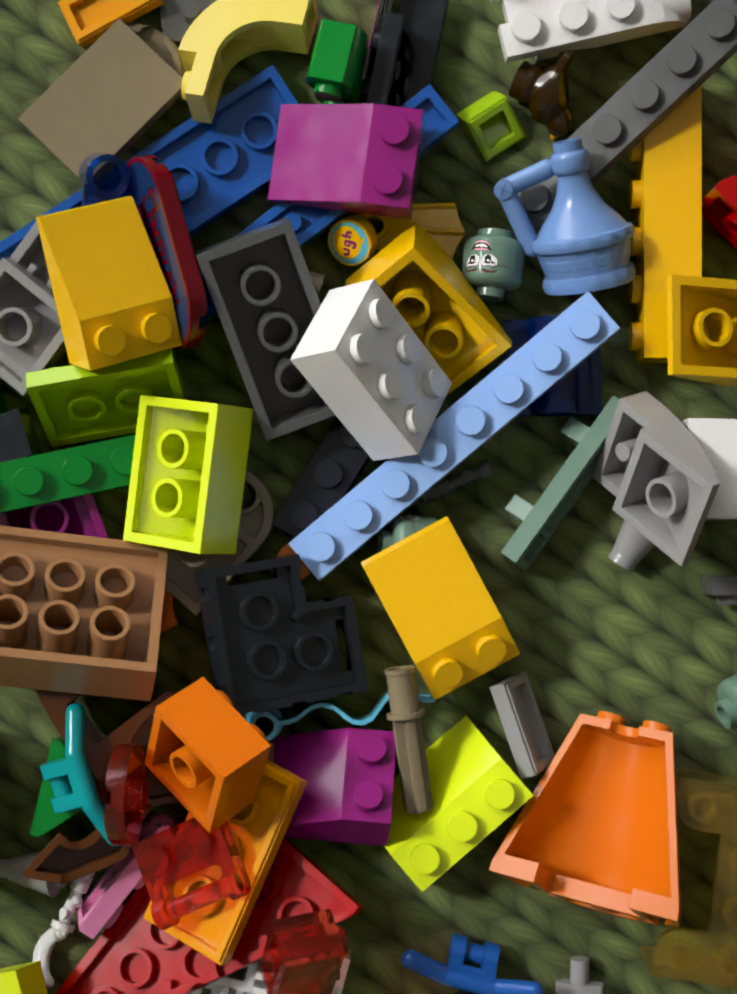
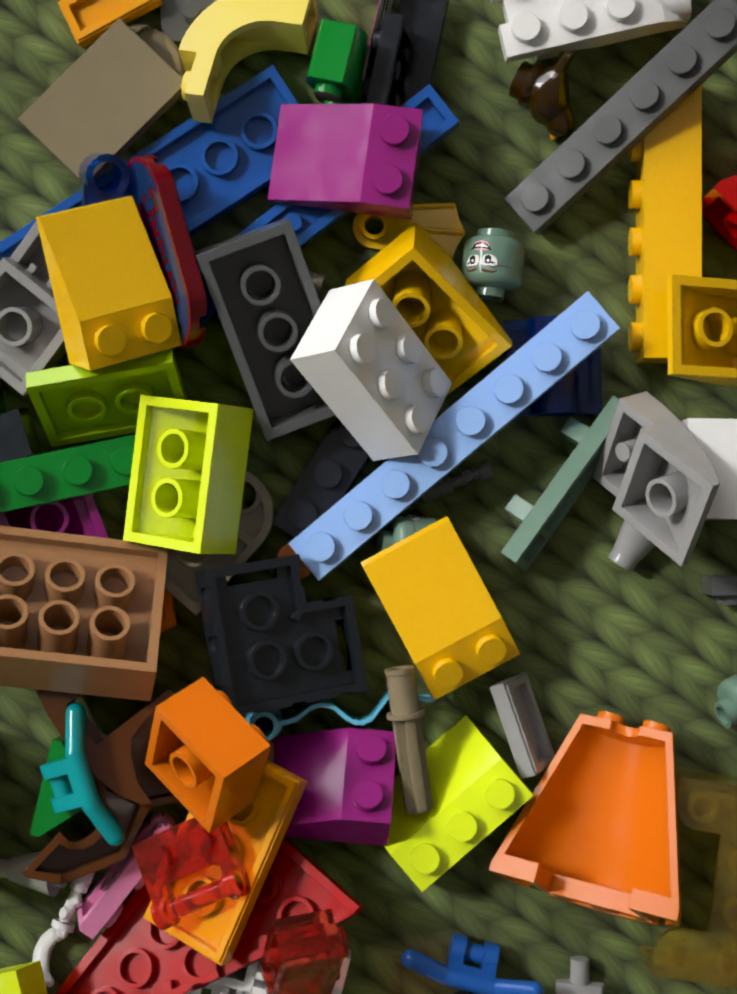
clear red plate [104,743,149,847] -> none
yellow tile [328,215,378,266] -> none
lime slope [456,91,526,162] -> none
medium blue piece [494,138,636,296] -> none

